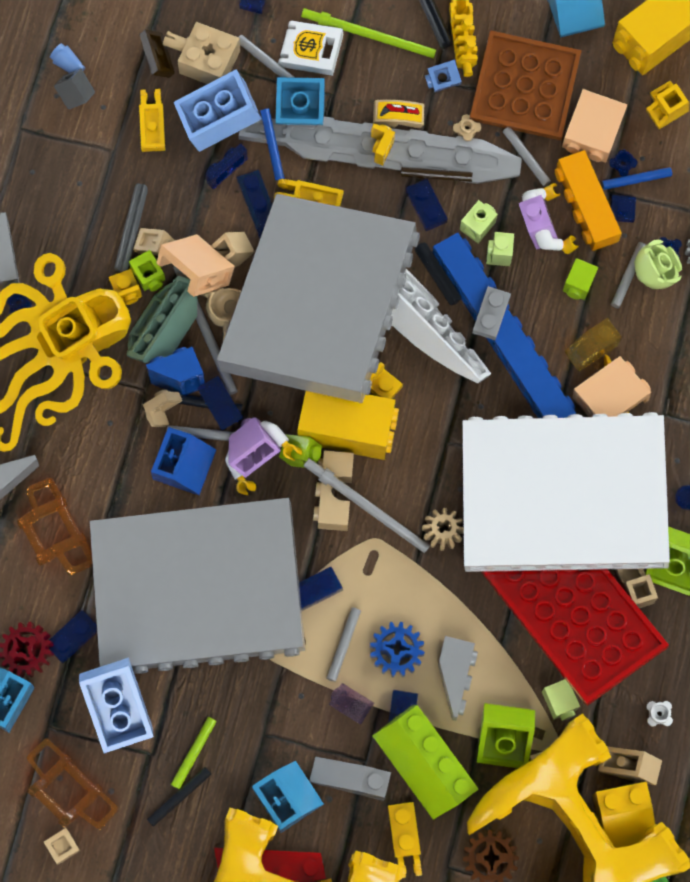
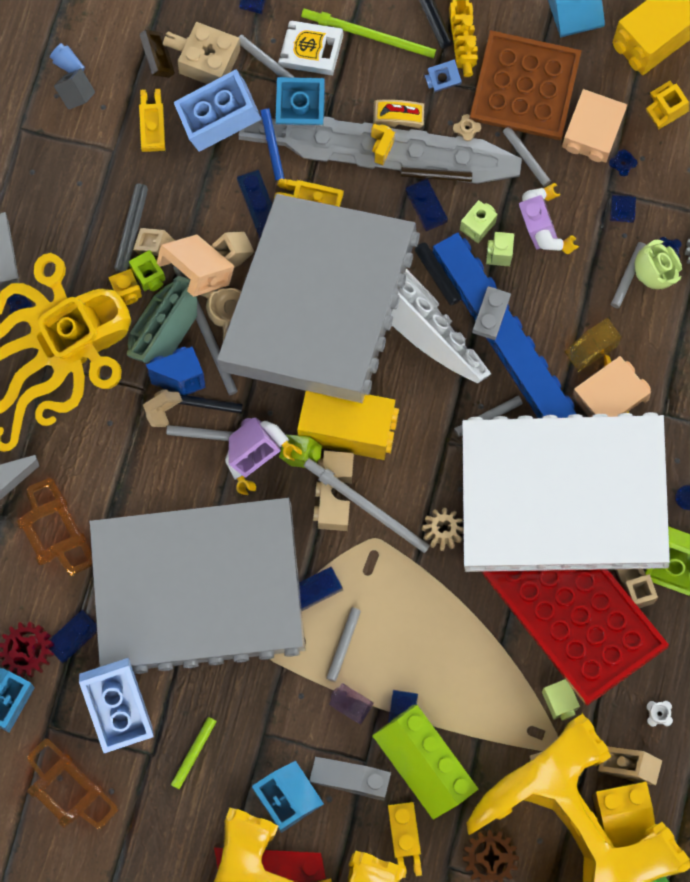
tan plate [44,828,80,865] -> none
black bar [147,767,212,827] -> none
blue slope [151,427,216,496] -> none
clear blue plate [197,376,243,431] -> none
clear blue plate [206,143,248,189] -> none
yellow bracket [370,362,403,399] -> none
blue gear [370,622,425,678] -> none
light grey slope [438,636,478,721] -> none
lime slope [477,703,535,768] -> none
light orange brick [555,150,622,251] -> none
lime brick [563,258,598,300] -> none
blue bar [601,167,672,190] -> none
none -> light grey bar [454,396,523,437]

